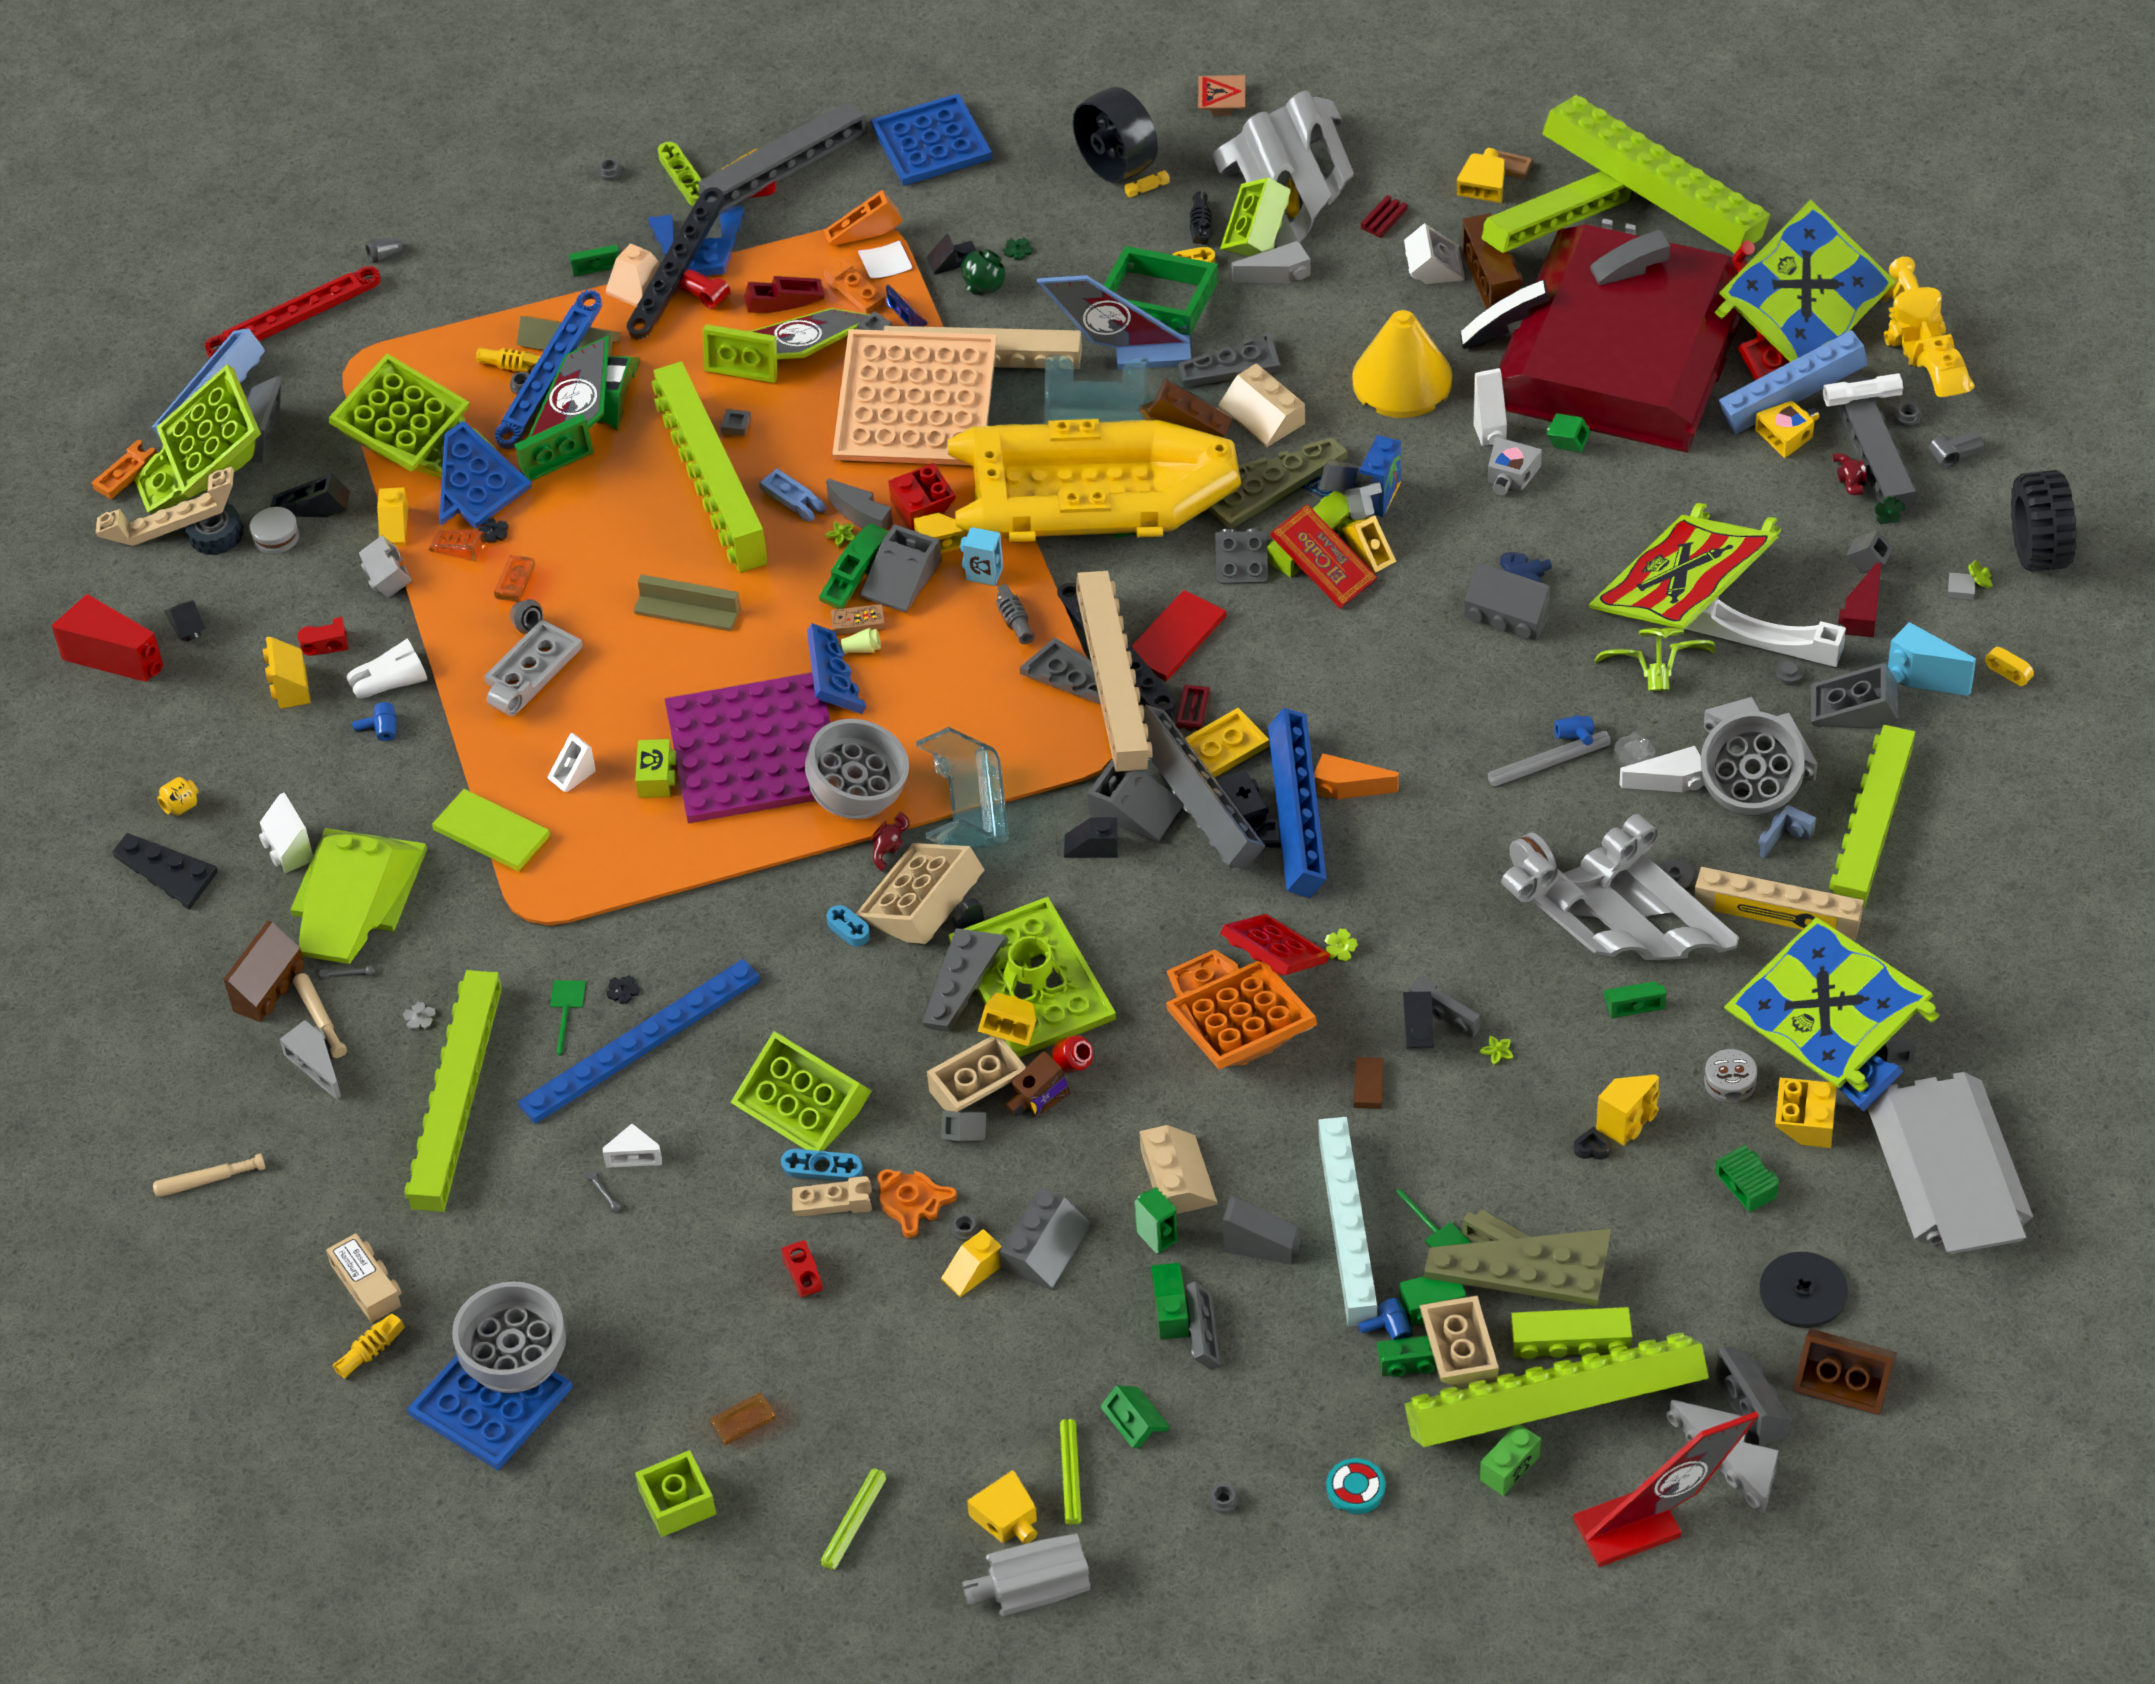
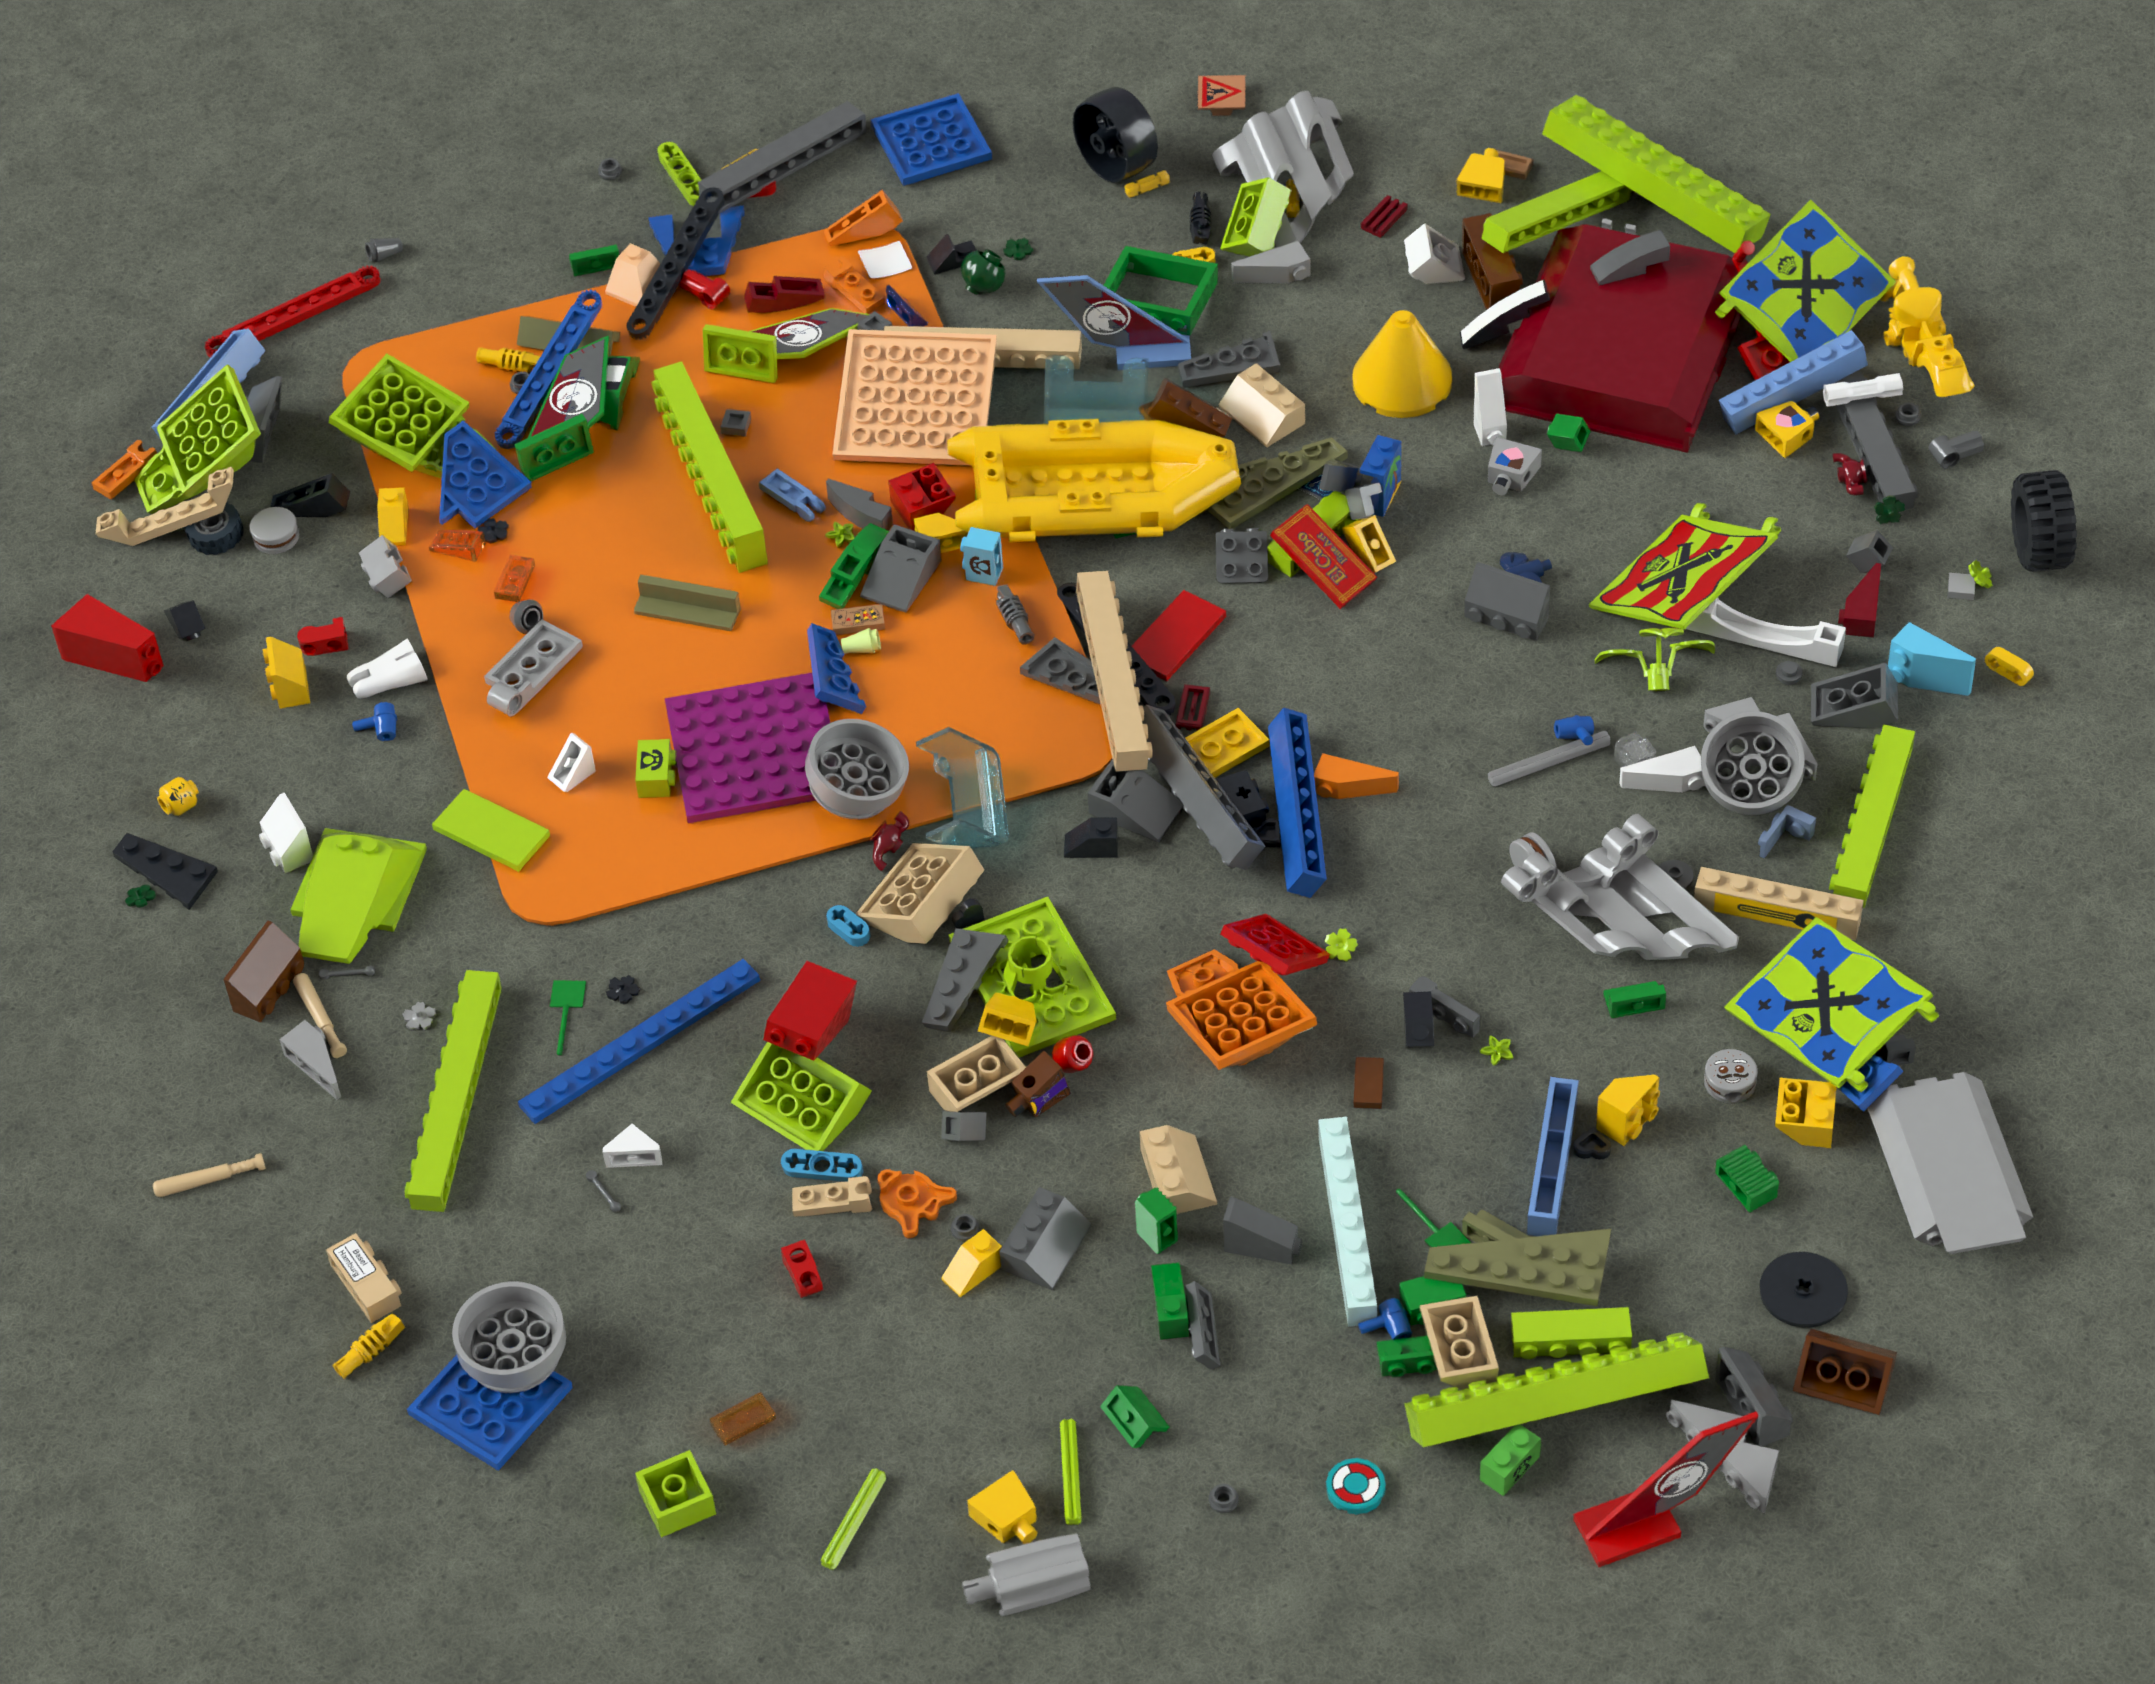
none -> dark green plant [125,884,156,908]
none -> red slope [763,961,857,1061]
none -> medium blue brick [1527,1077,1579,1236]

